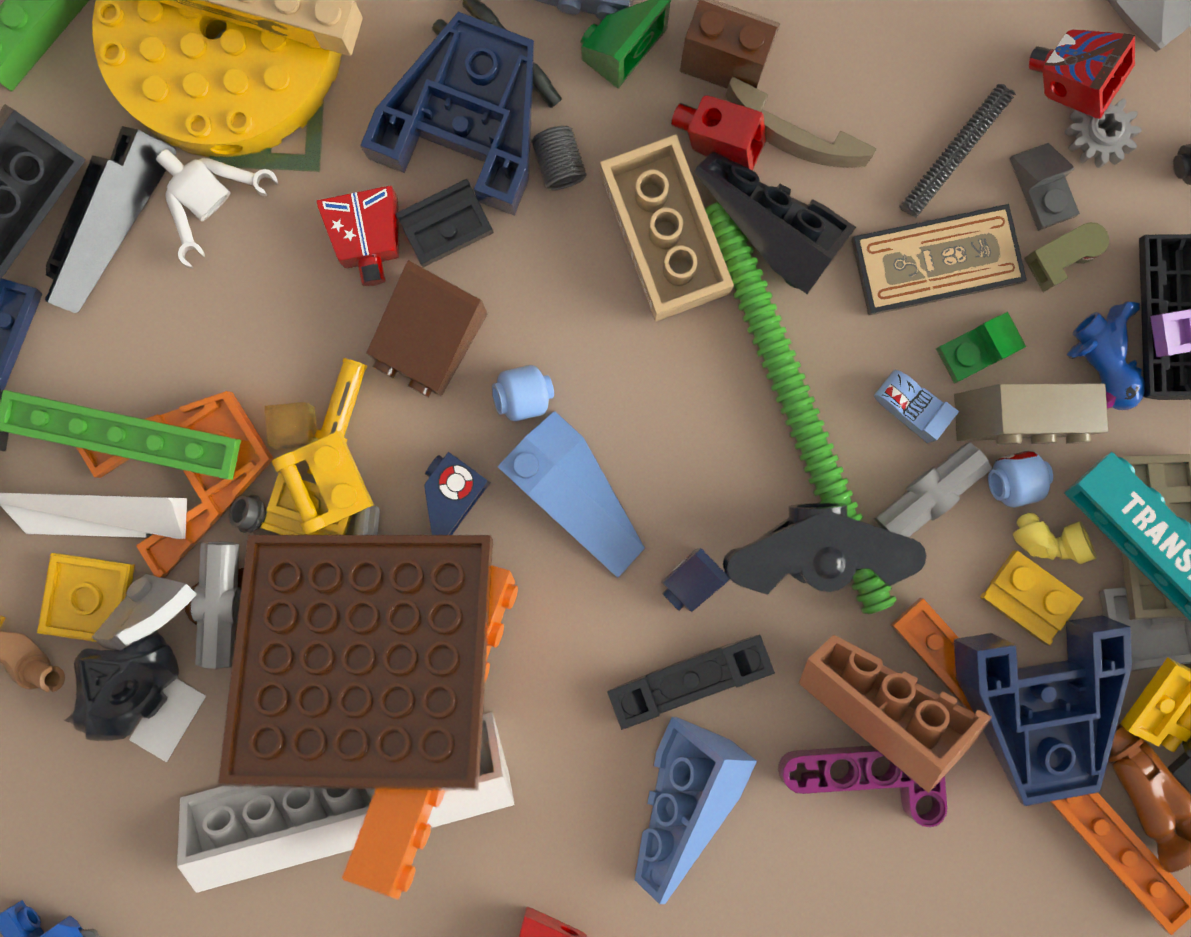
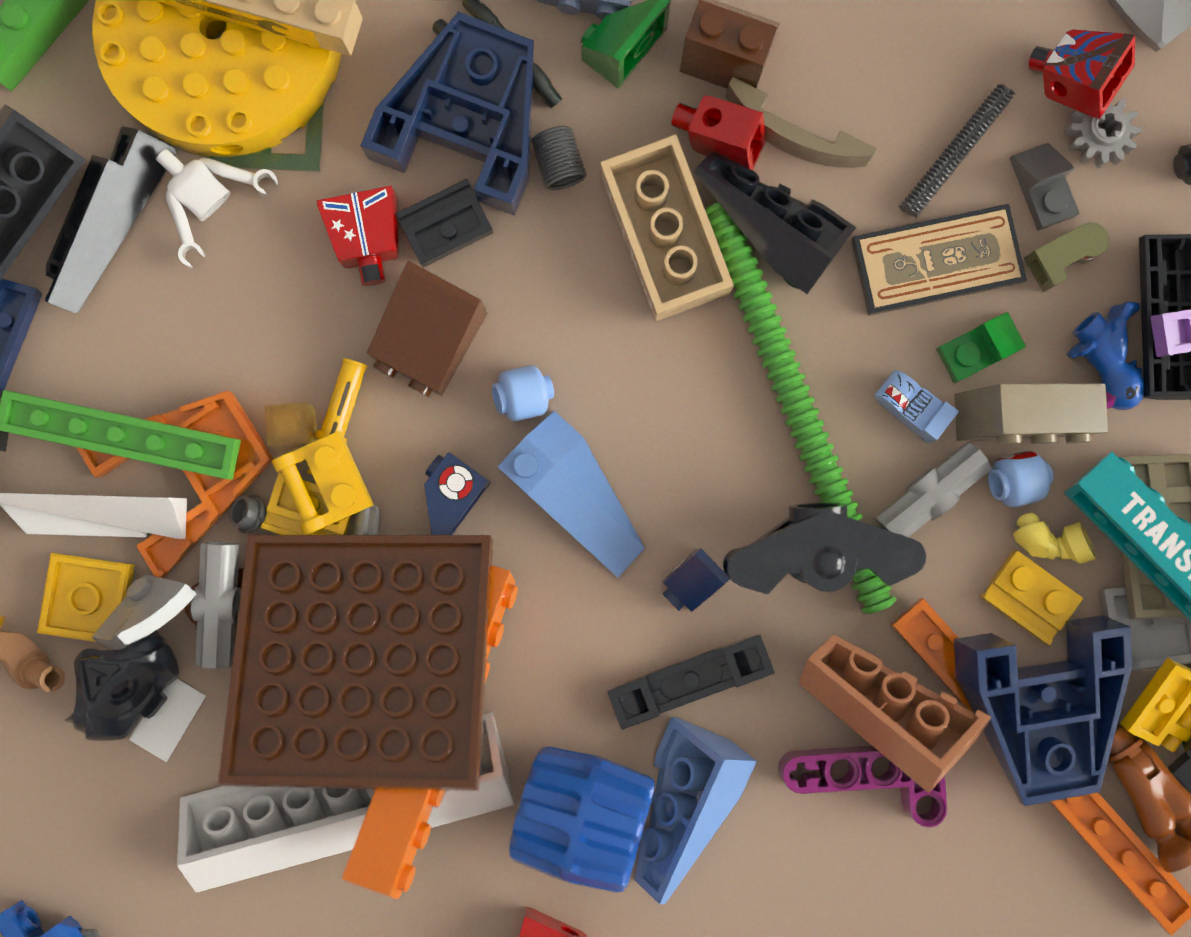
none -> blue wheel [509,746,655,893]

